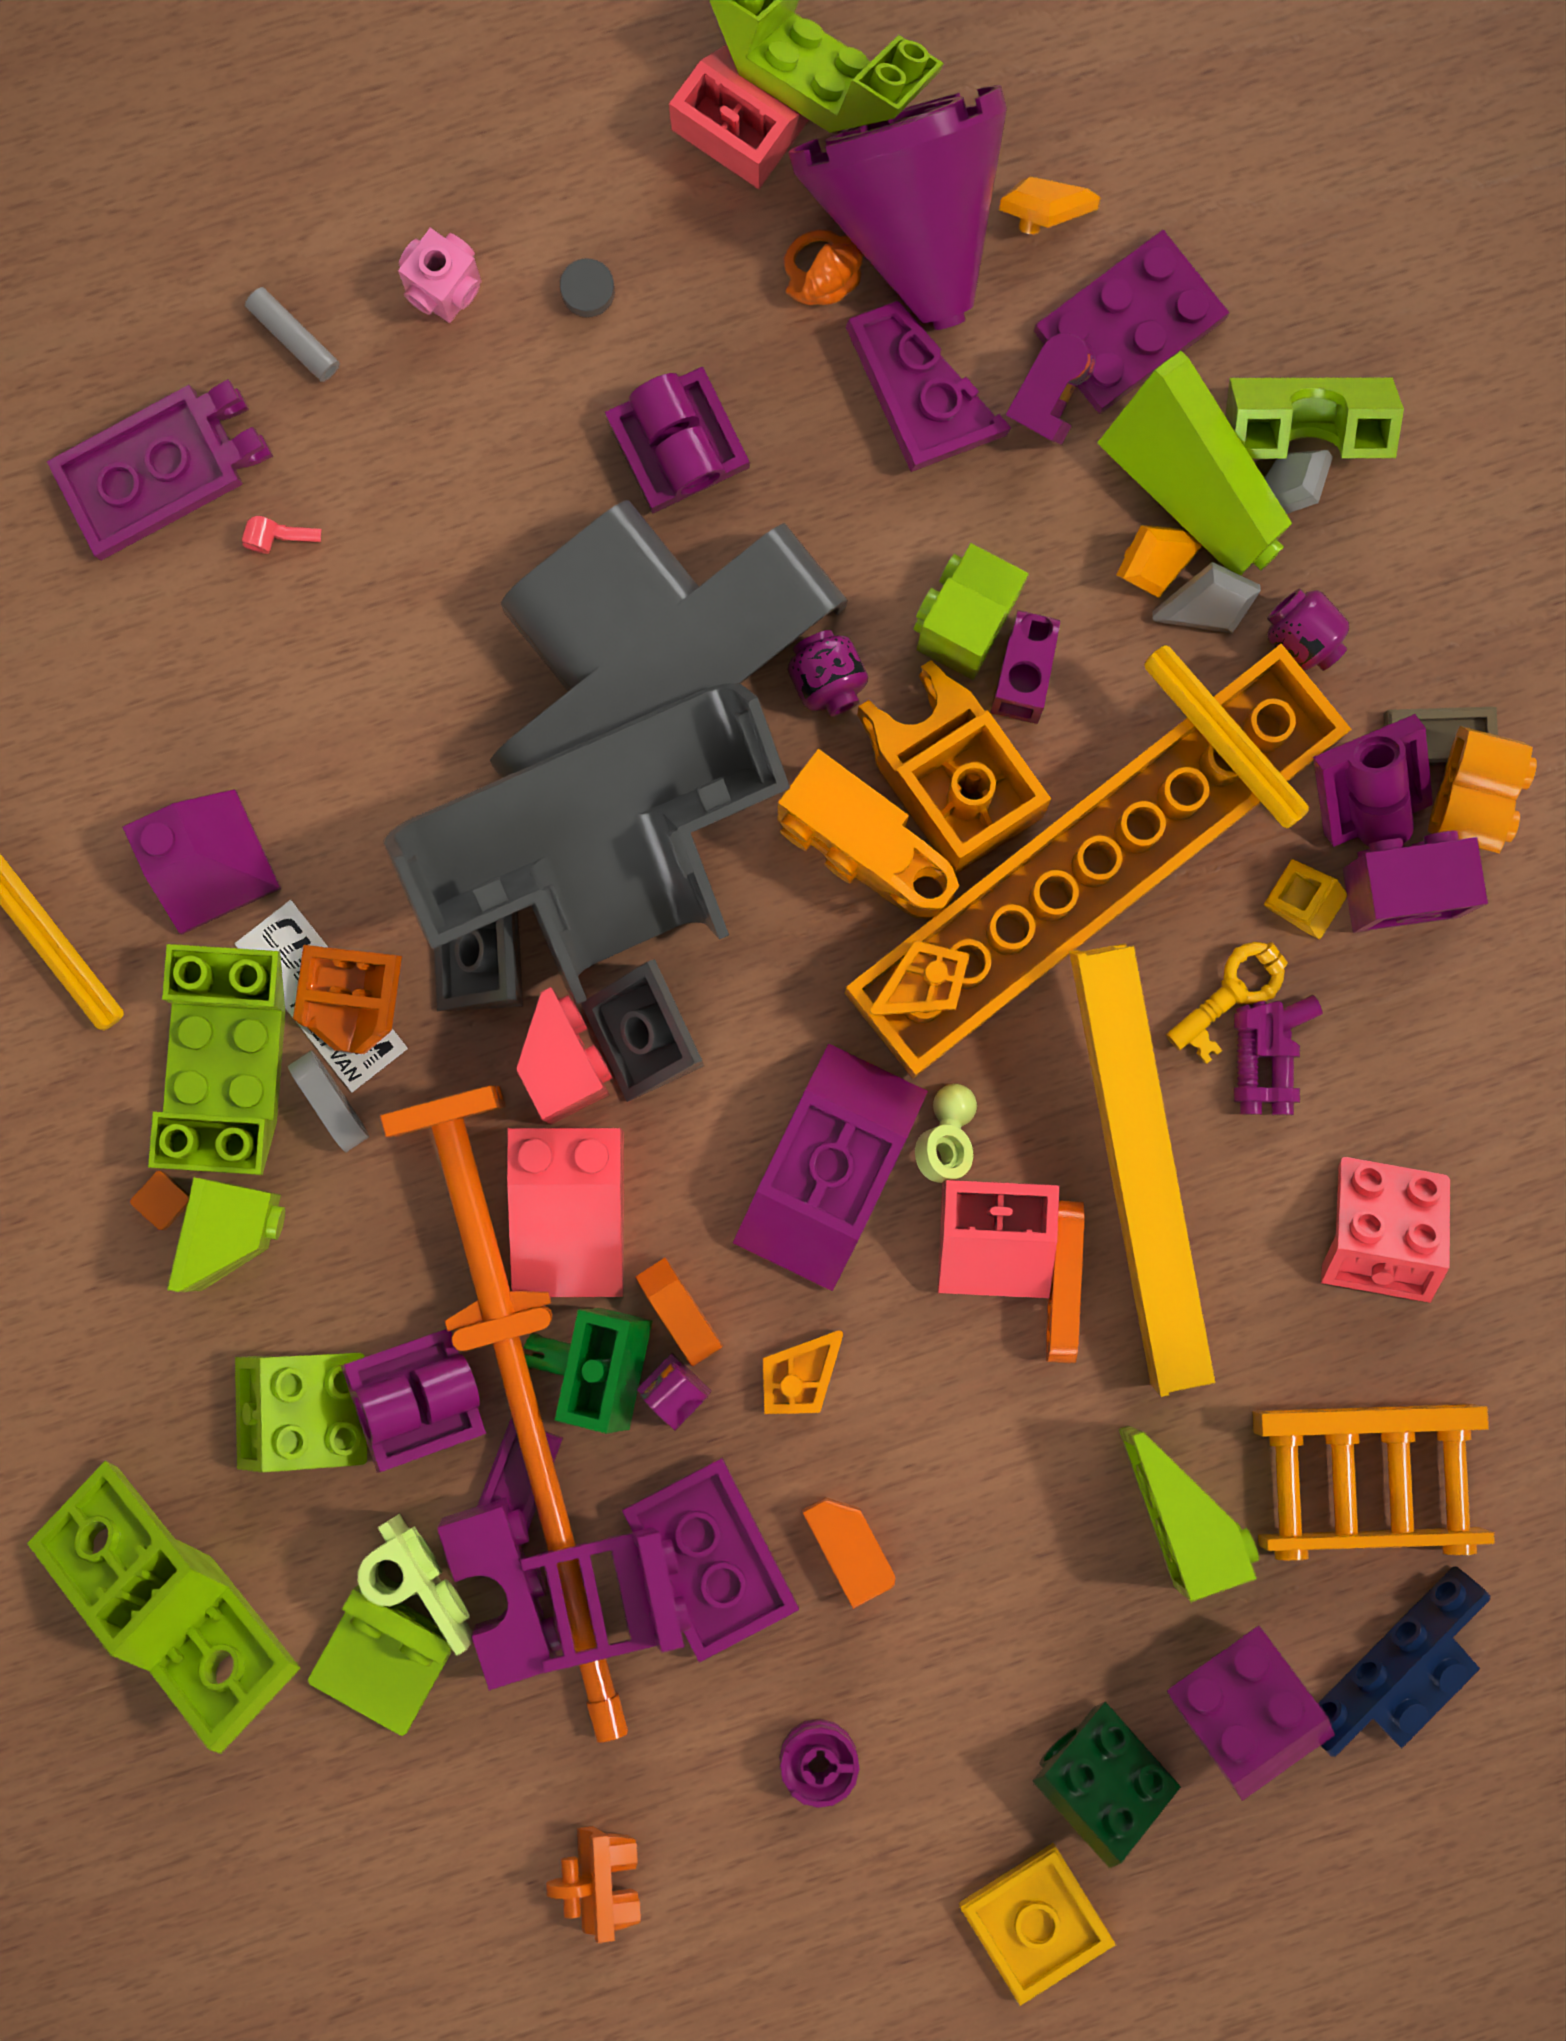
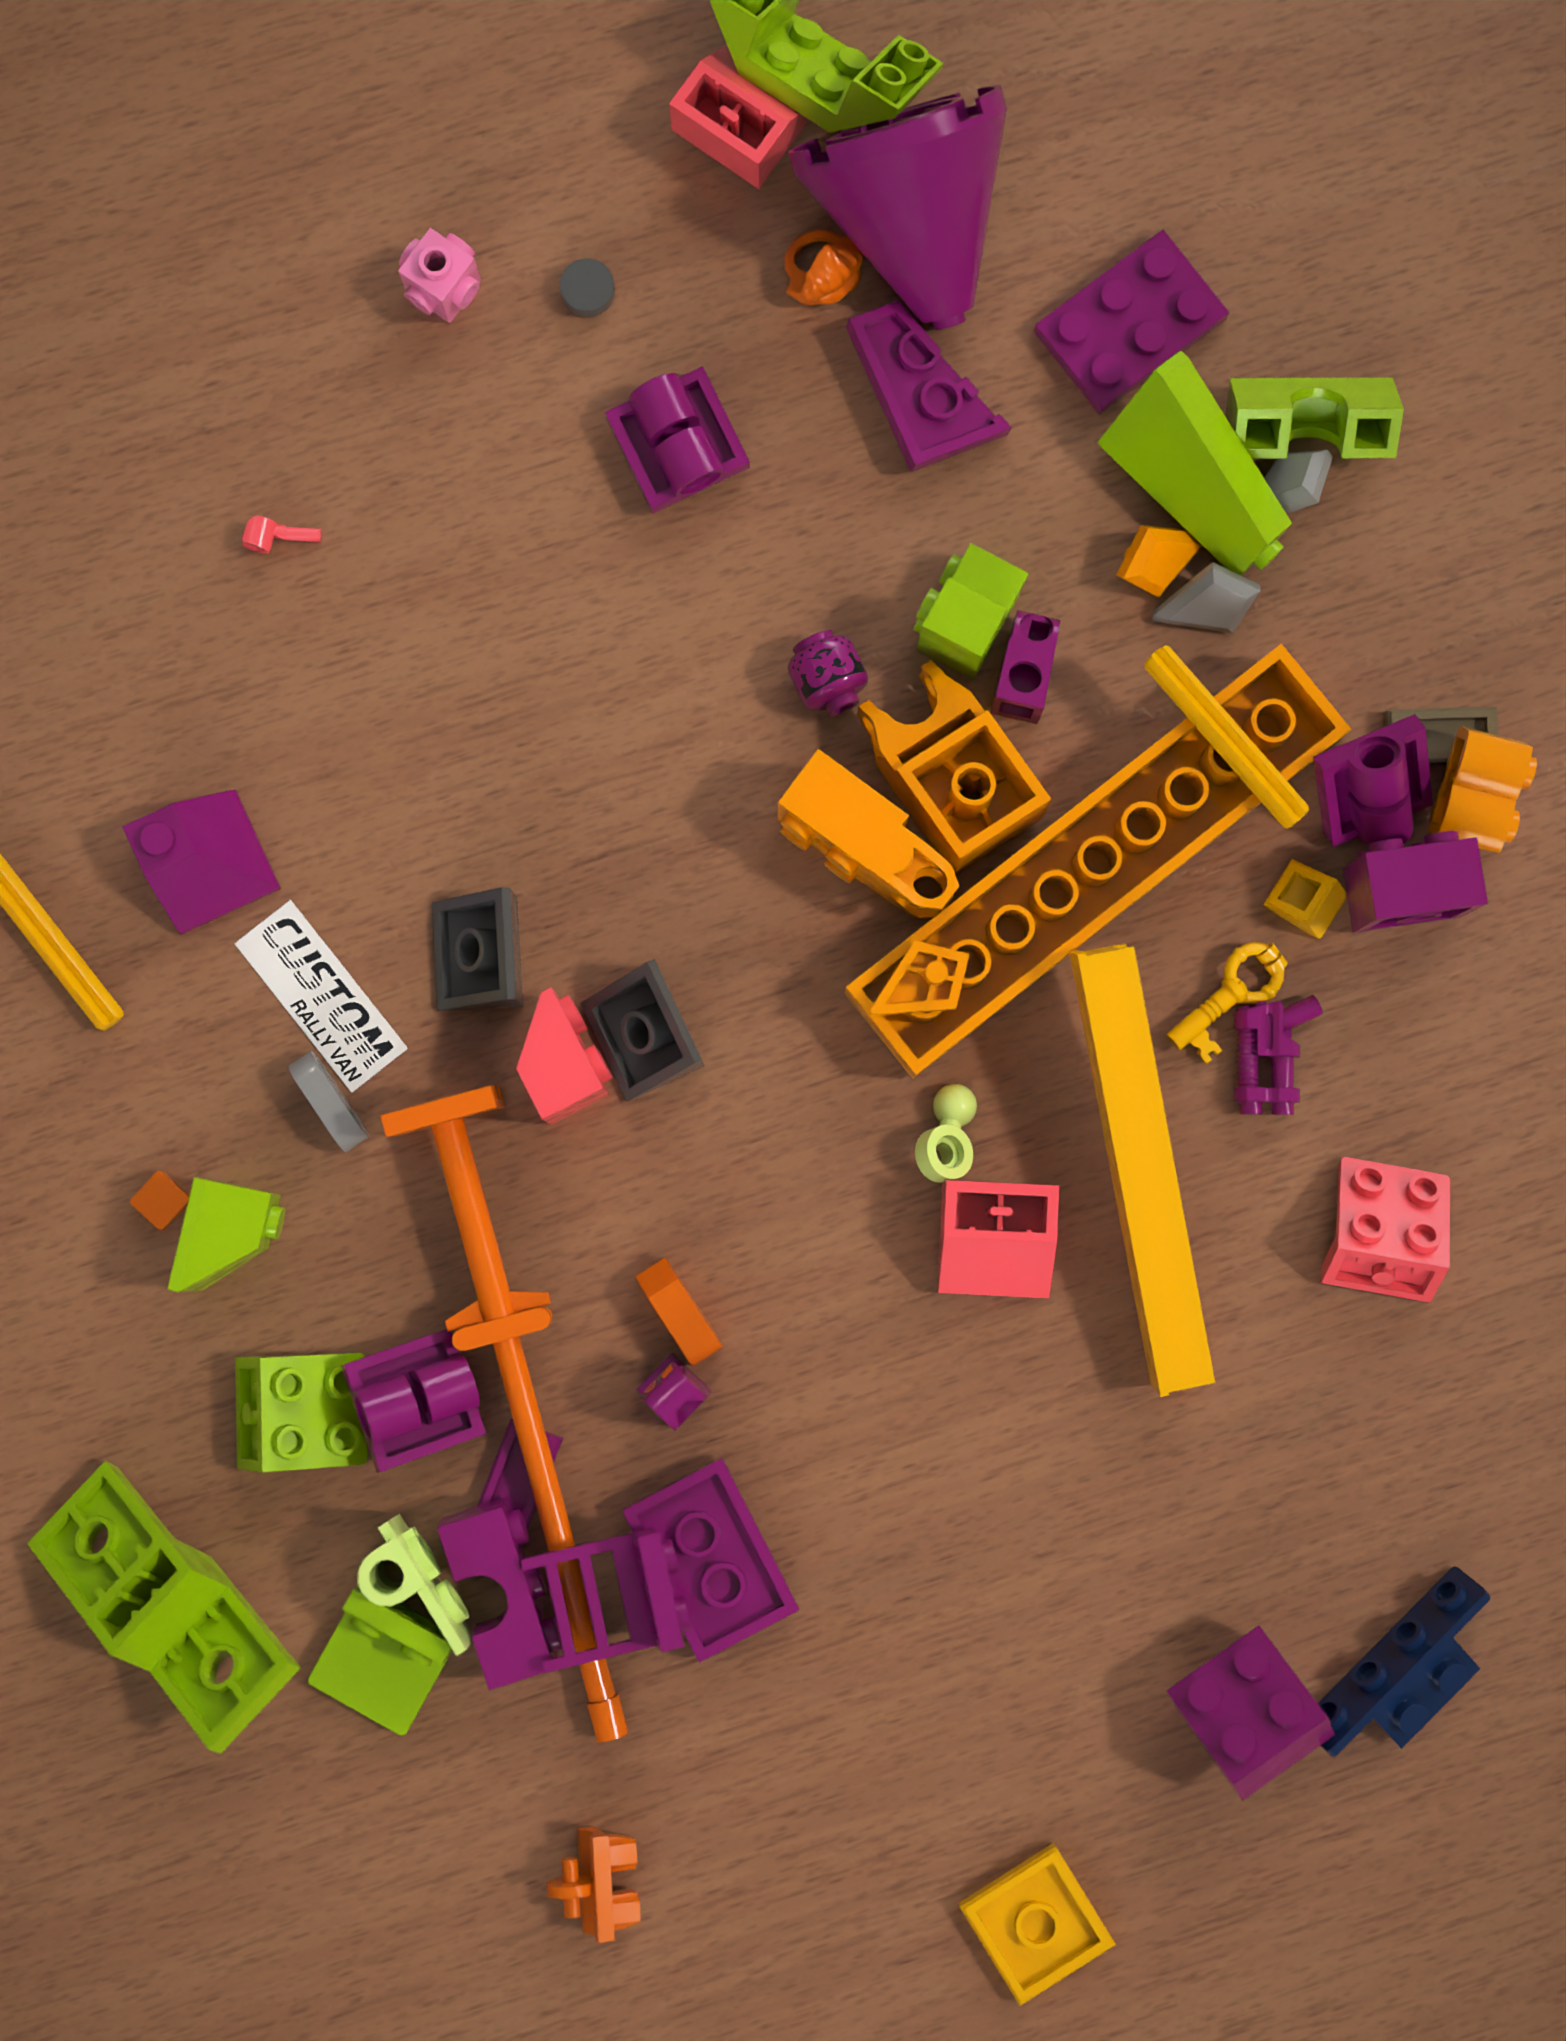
magenta tile [46,379,273,561] -> none
lime slope [148,944,286,1175] -> none
light grey piece [245,287,340,382] -> none
orange slope [293,945,402,1054] -> none
dark grey piece [384,683,790,1005] -> none
dark grey piece [490,500,848,778] -> none
coral slope [507,1128,624,1297] -> none
green brick [524,1308,653,1434] -> none
magenta slope [733,1043,928,1291] -> none
light orange piece [763,1330,843,1414] -> none
magenta wheel [779,1719,860,1808] -> none
orange piece [802,1497,895,1609] -> none
light orange piece [999,177,1101,234] -> none
magenta leg [1006,333,1096,445] -> none
dark green plate [1032,1701,1181,1868] -> none
orange beam [1046,1200,1085,1364] -> none
lime slope [1119,1426,1259,1602] -> none
light orange fence [1252,1404,1495,1560] -> none
magenta head [1267,589,1349,671] -> none

